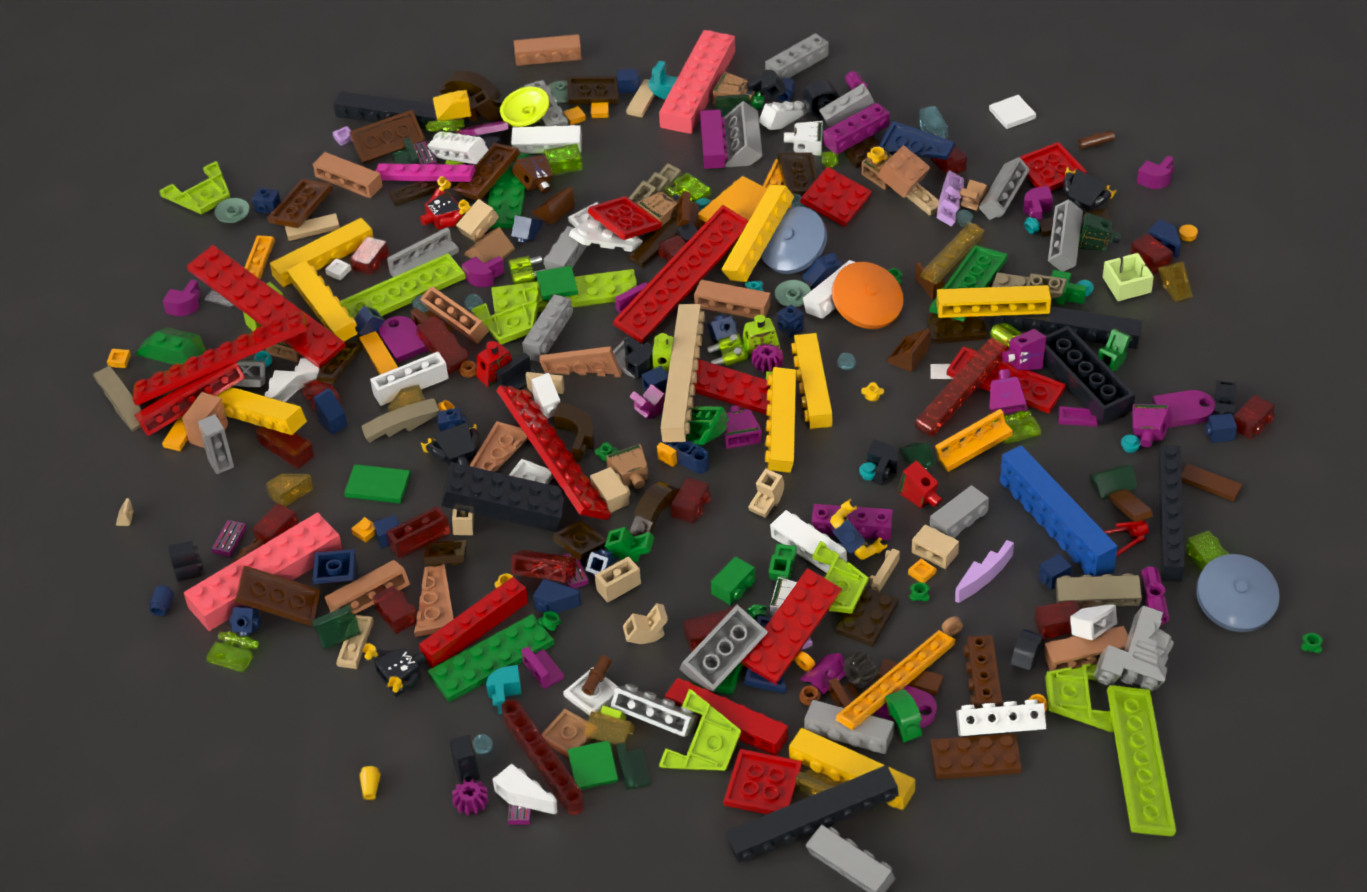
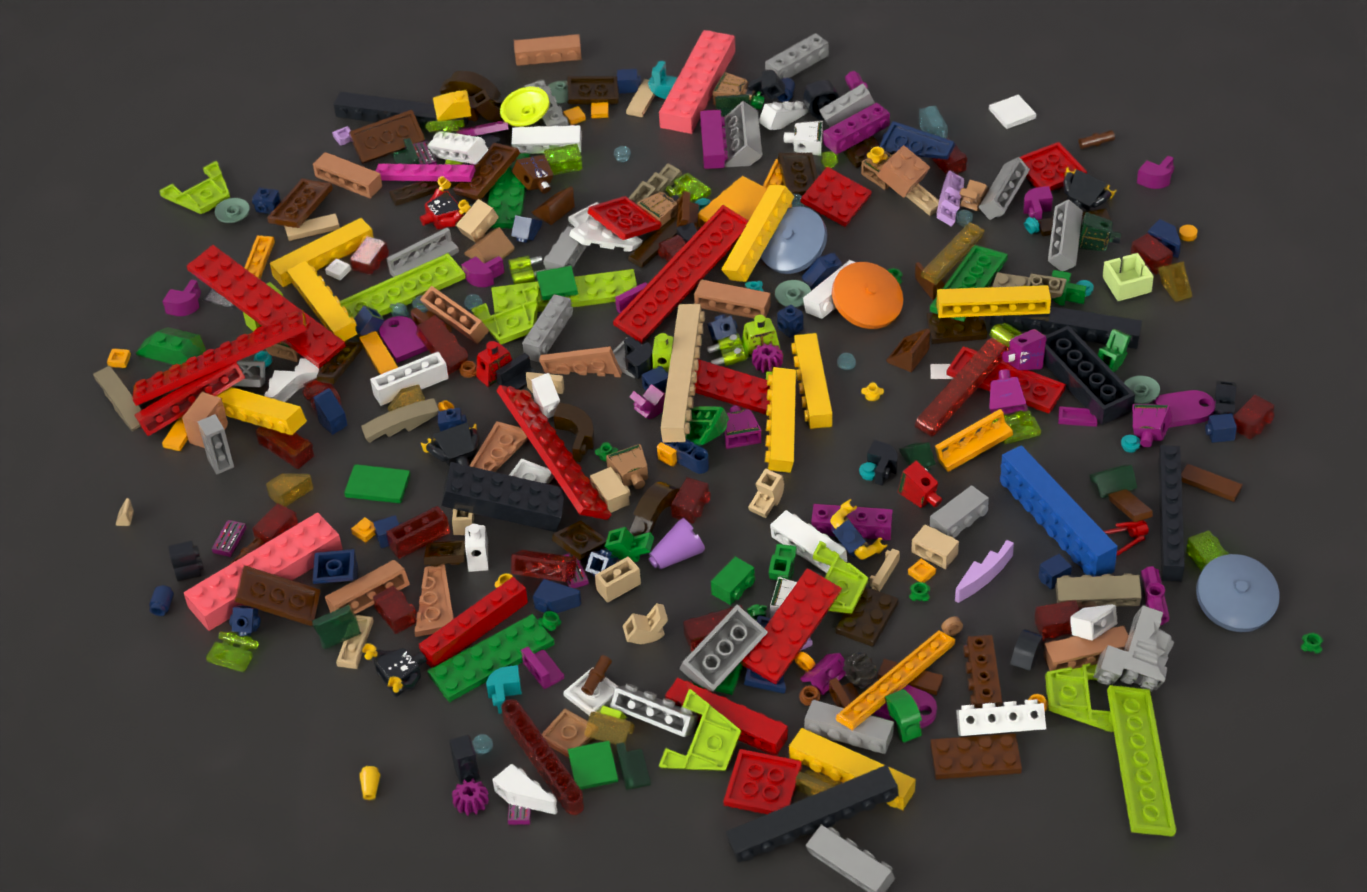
none -> clear light blue plate [390,303,409,317]
none -> white torso [465,524,489,572]
none -> clear light blue plate [614,146,631,162]
none -> medium lavender cone [648,518,705,570]
none -> sand green dish [1124,376,1160,404]

